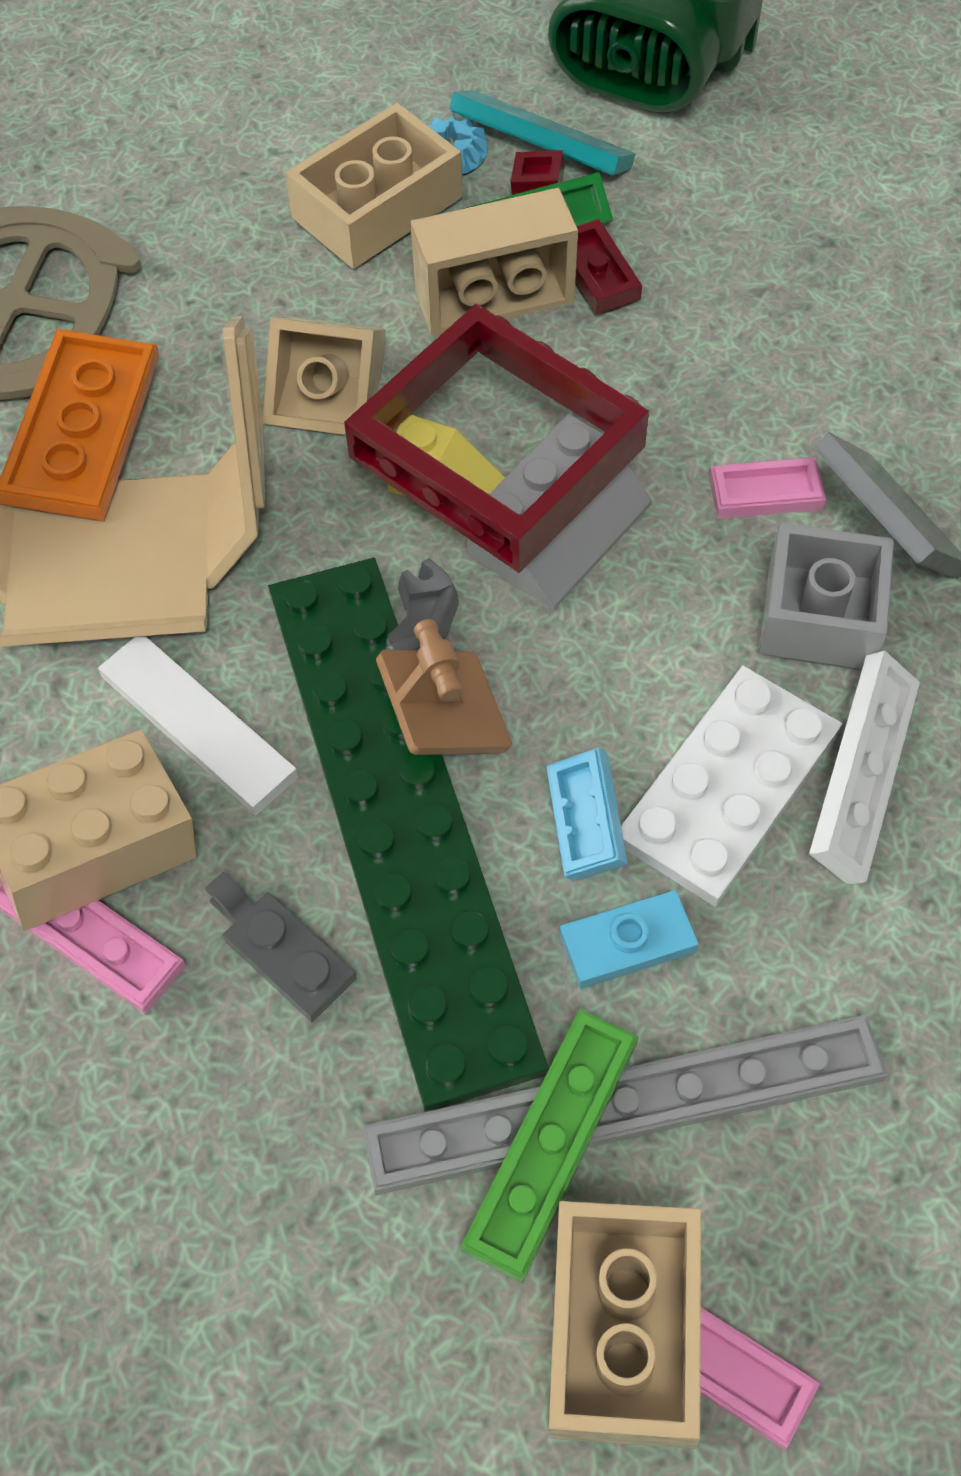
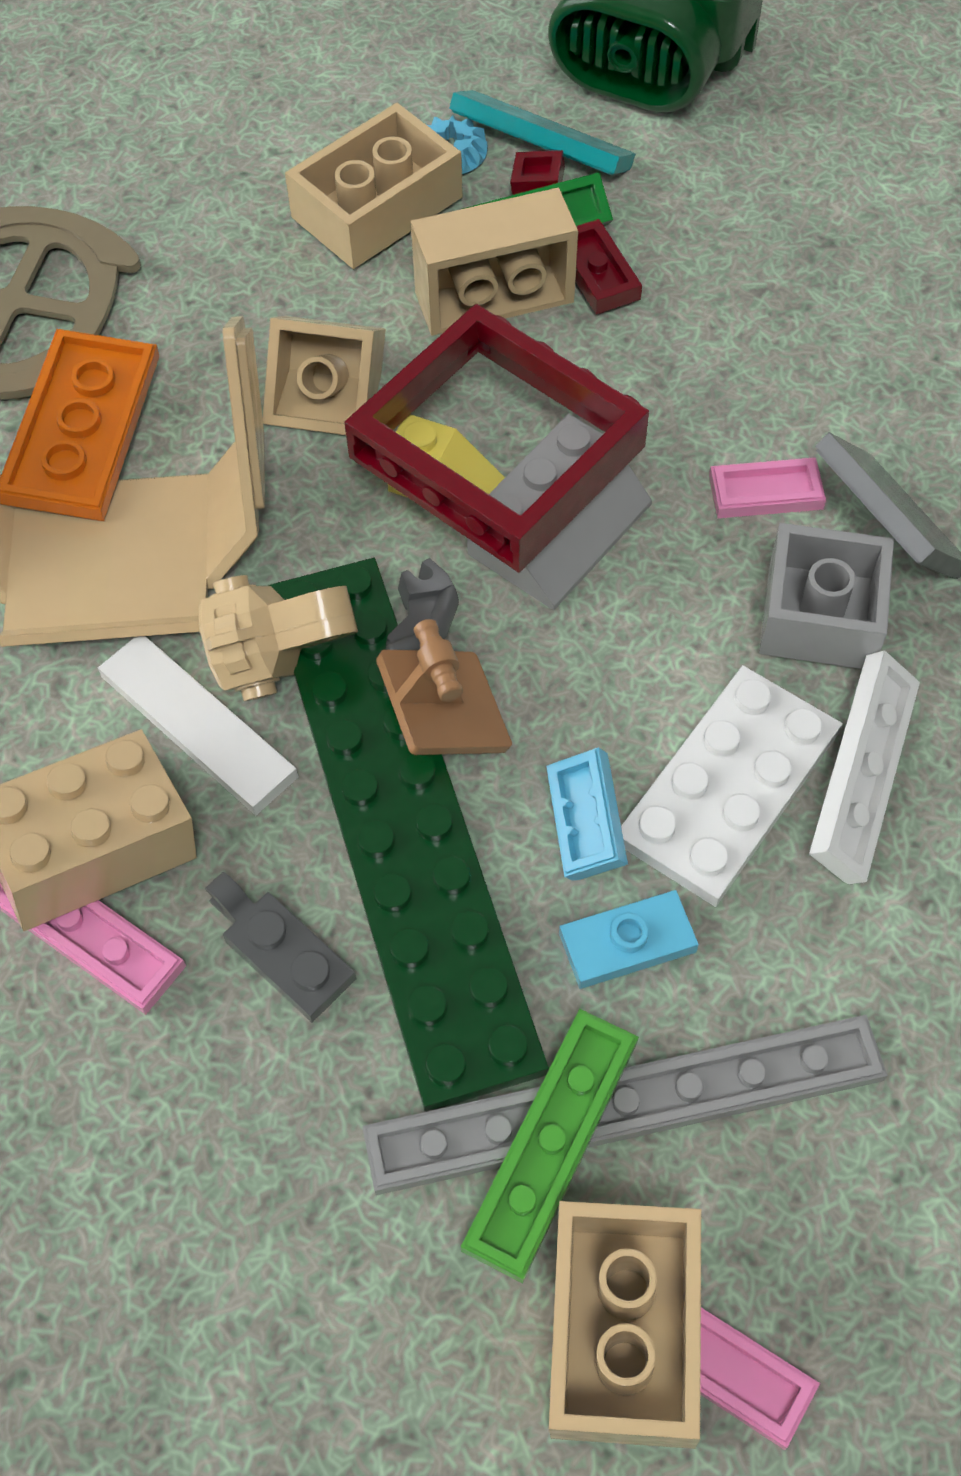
none -> tan piece [199,575,358,701]

